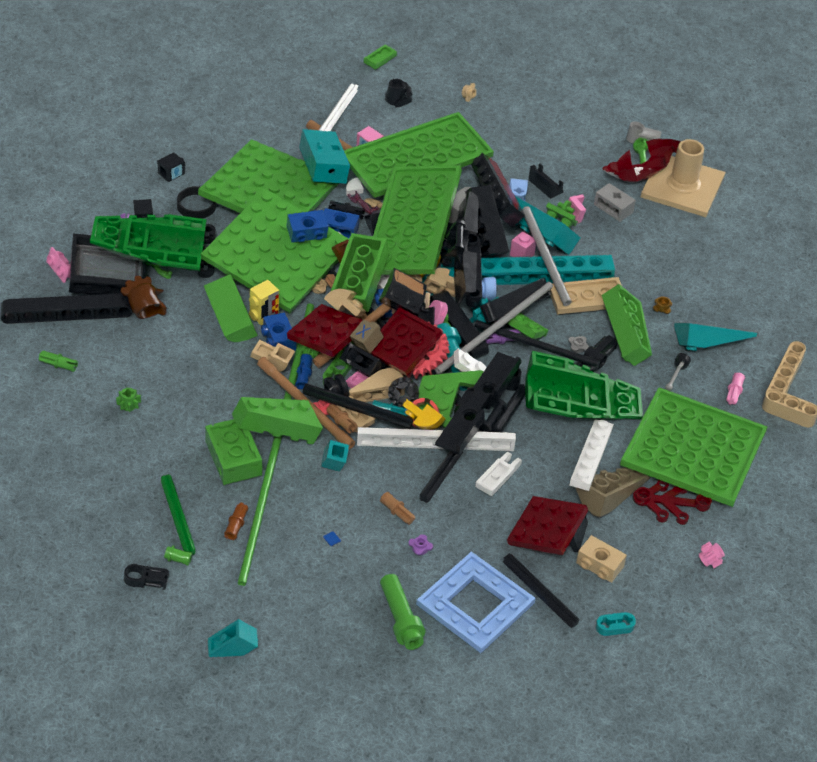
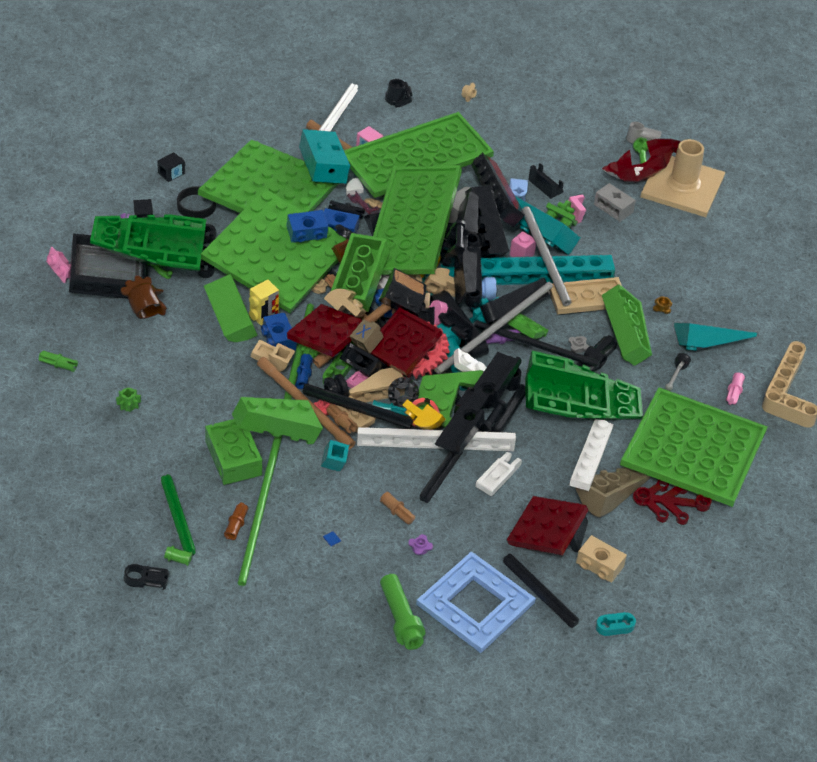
black beam [1,293,132,324] -> none
teal slope [208,619,258,657] -> none
bright green plate [363,45,397,70] -> none
bright pink gear [699,541,725,568] -> none
none -> black gear [334,224,353,240]
none -> black hinge [438,305,475,341]

